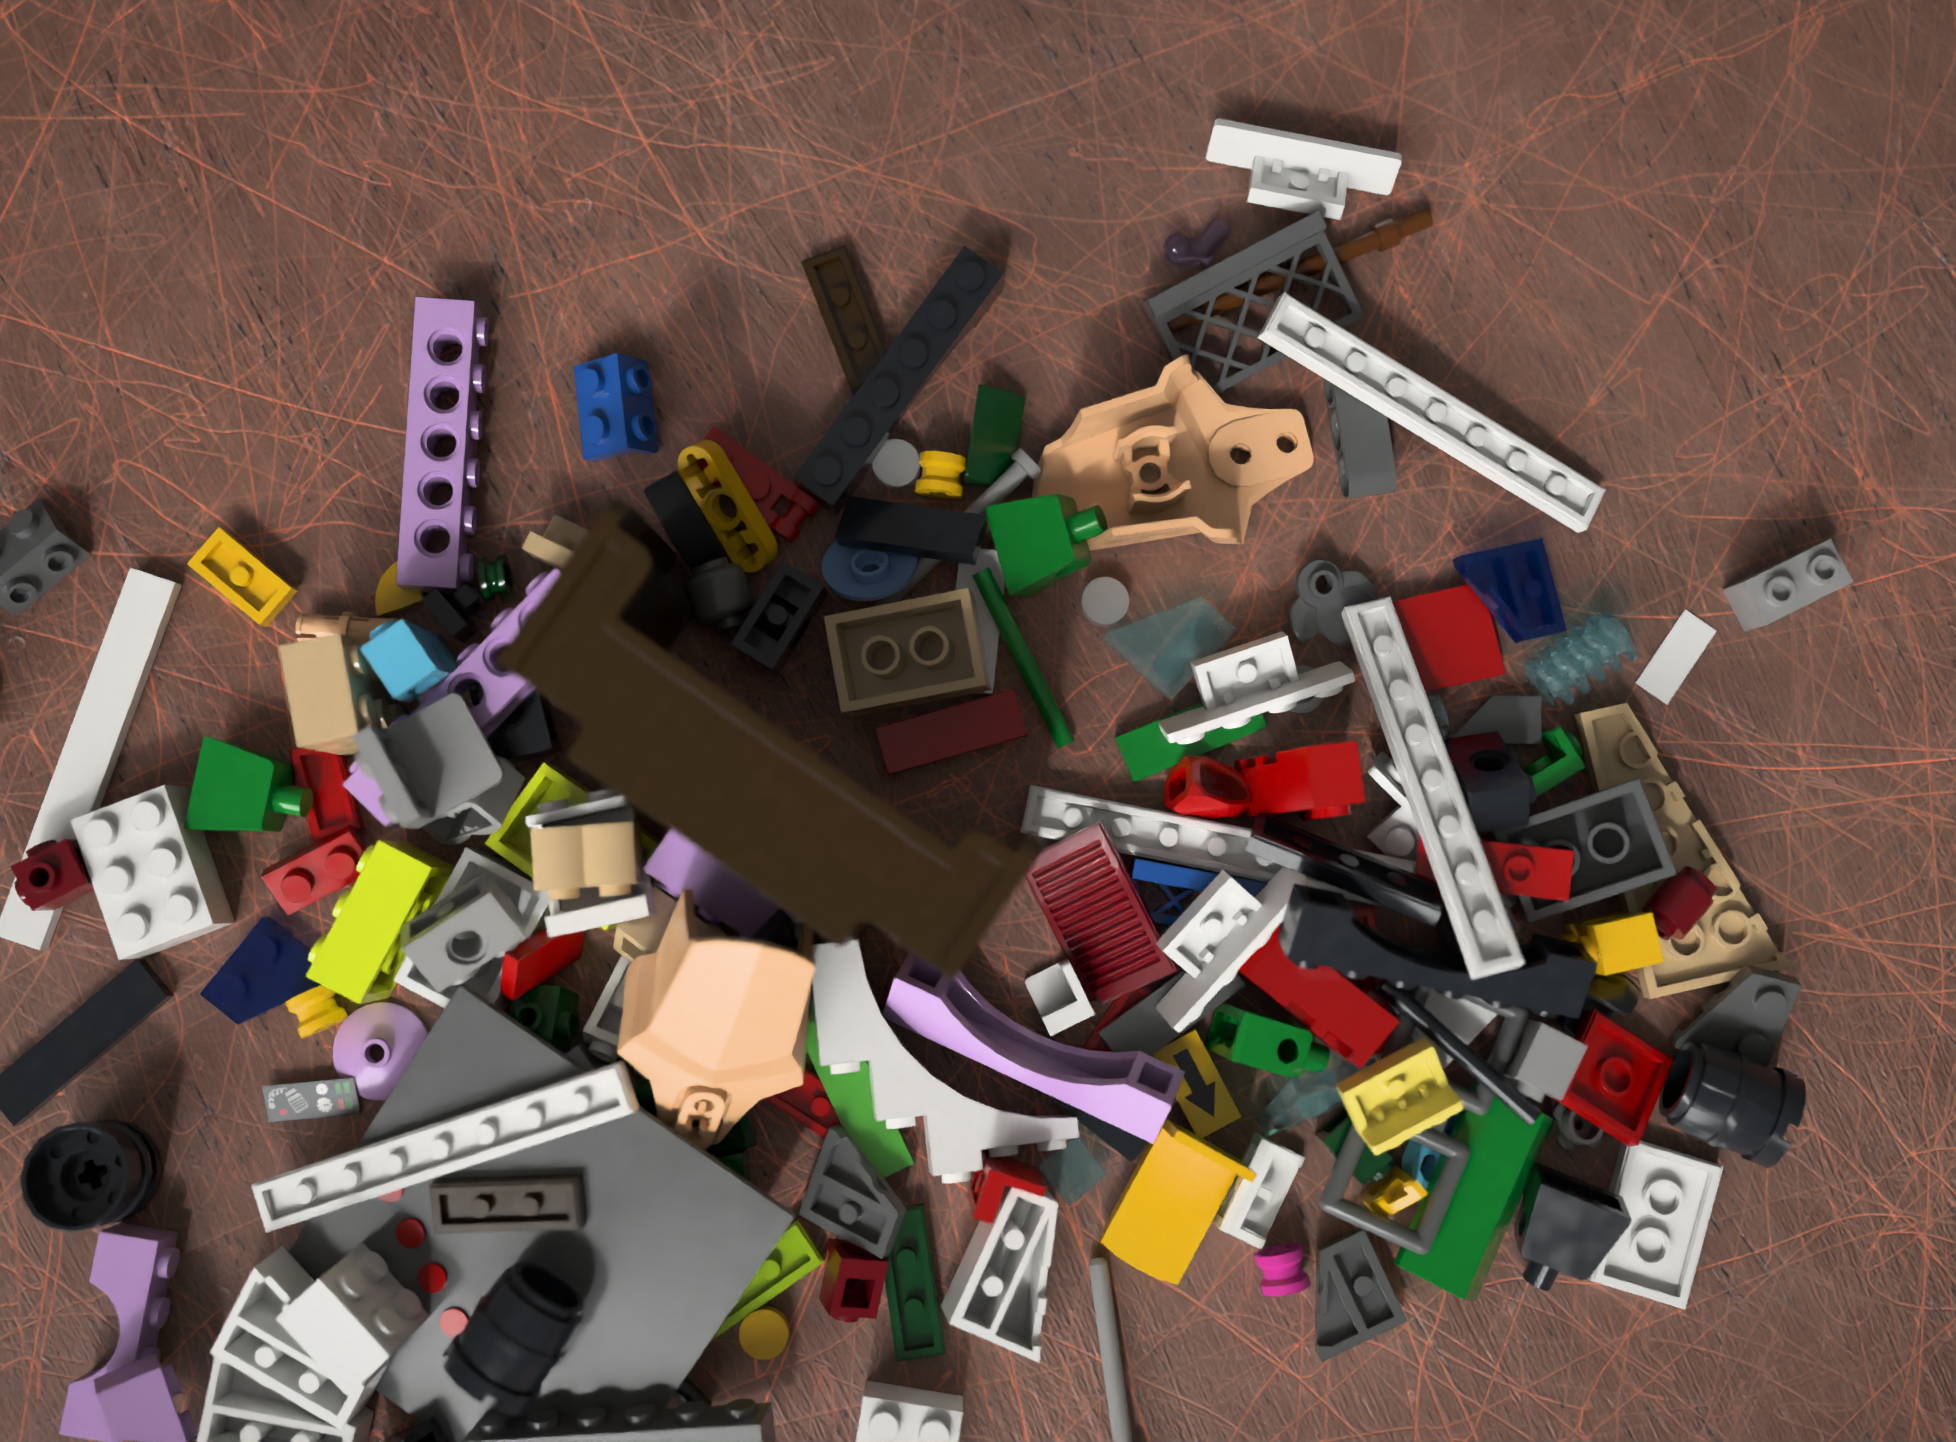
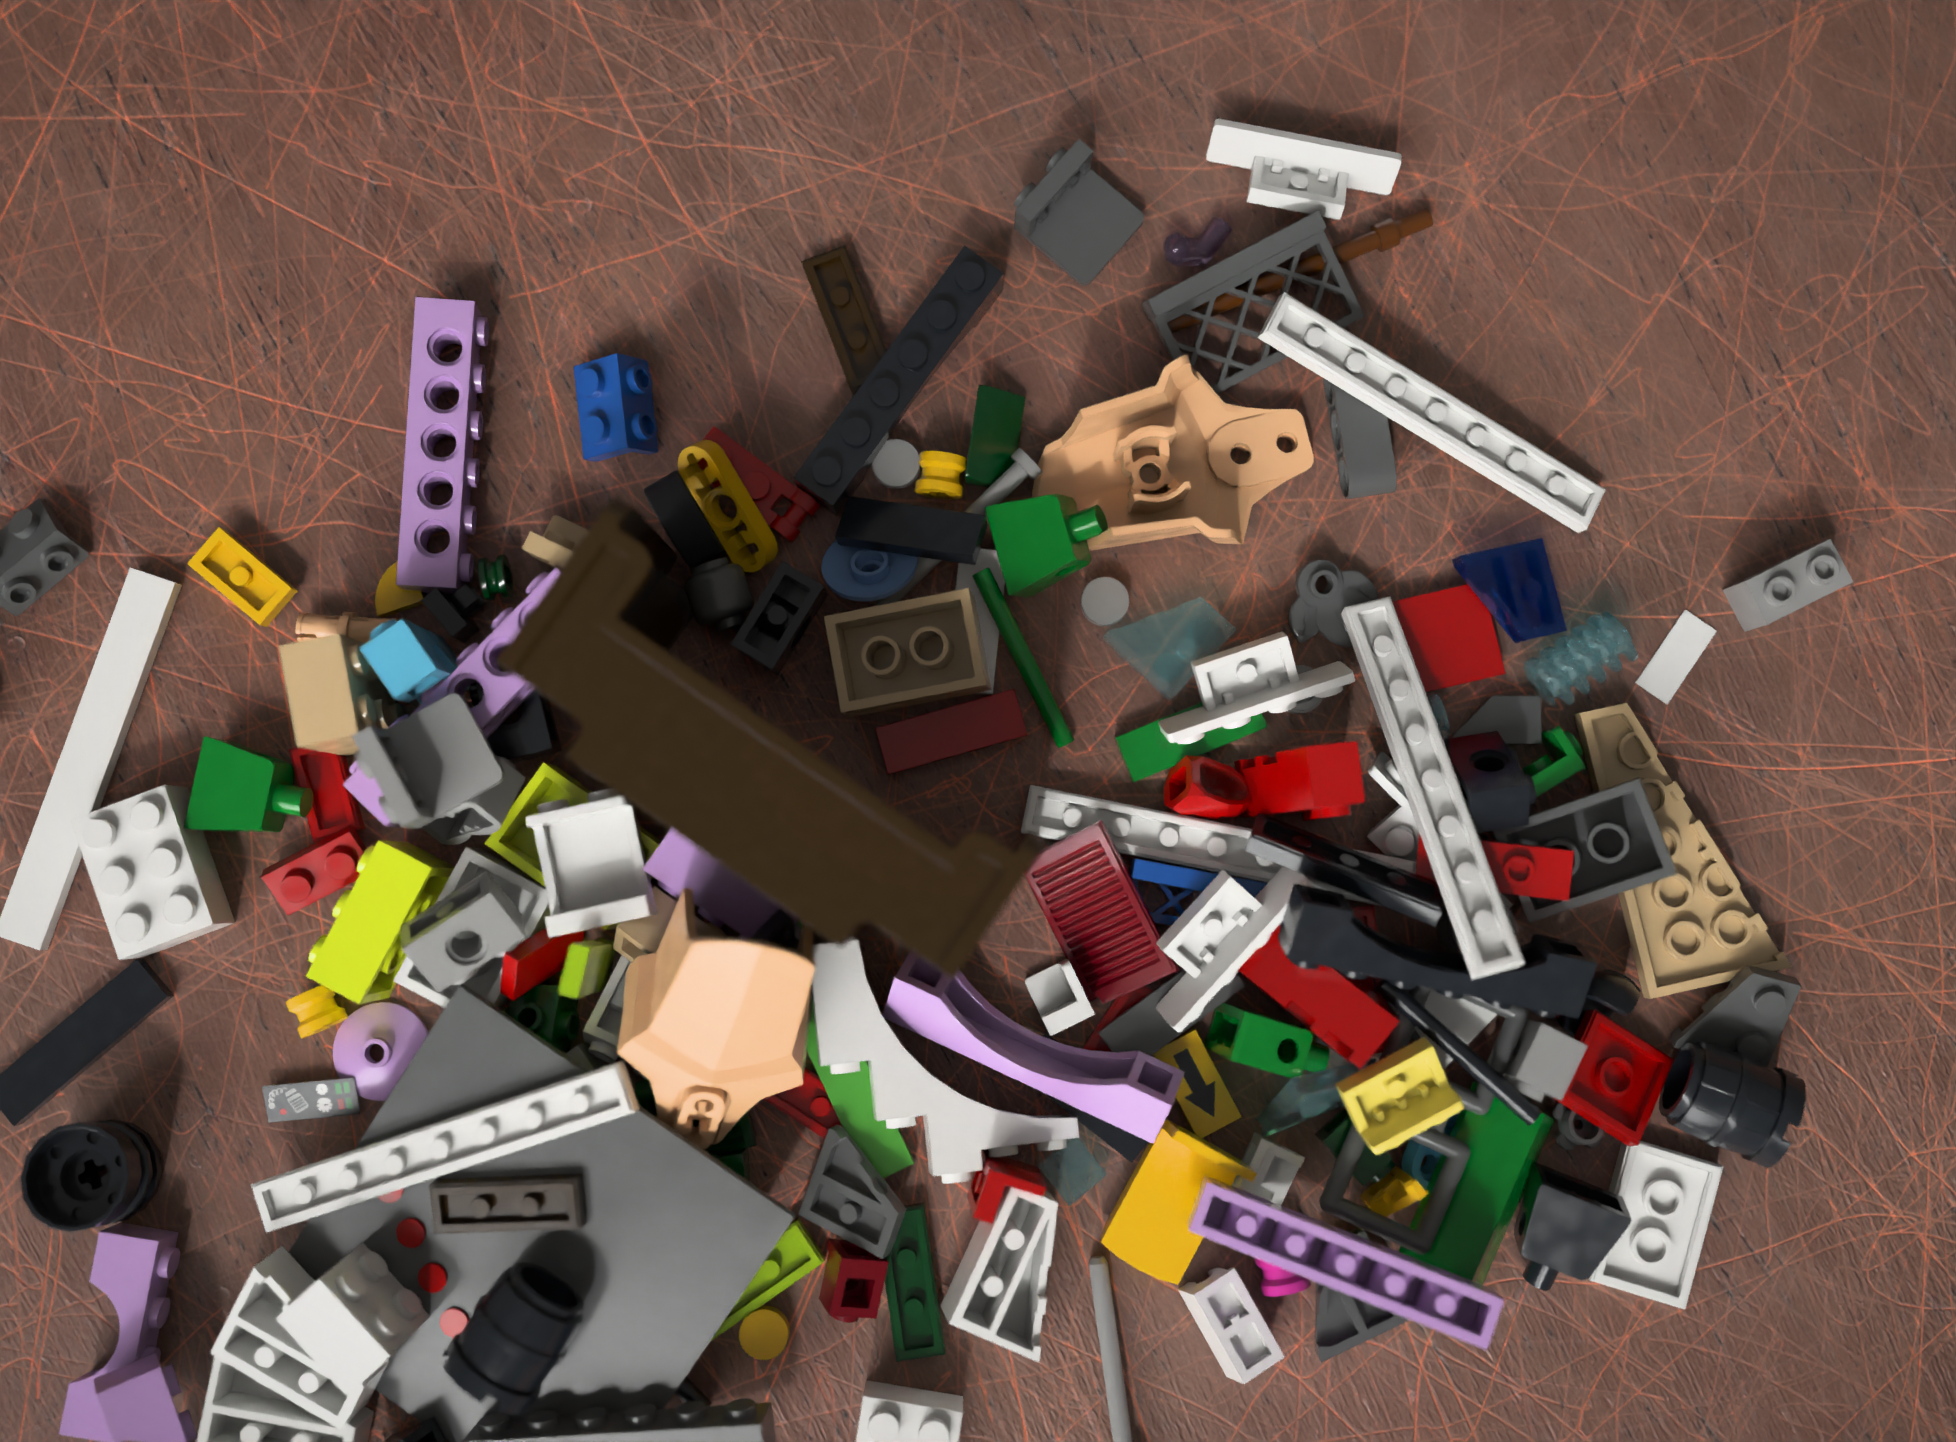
dark red brick [11,839,94,911] -> none
clear blue wing [200,916,321,1025] -> none
tan brick [530,822,643,900] -> none
yellow brick [1561,911,1664,976] -> none
dark red brick [1642,866,1717,940] -> none
none -> lime tile [558,938,616,999]
none -> dark grey bracket [1014,139,1144,286]
none -> white hinge [1178,1267,1285,1384]
none -> lavender brick [1187,1175,1505,1350]

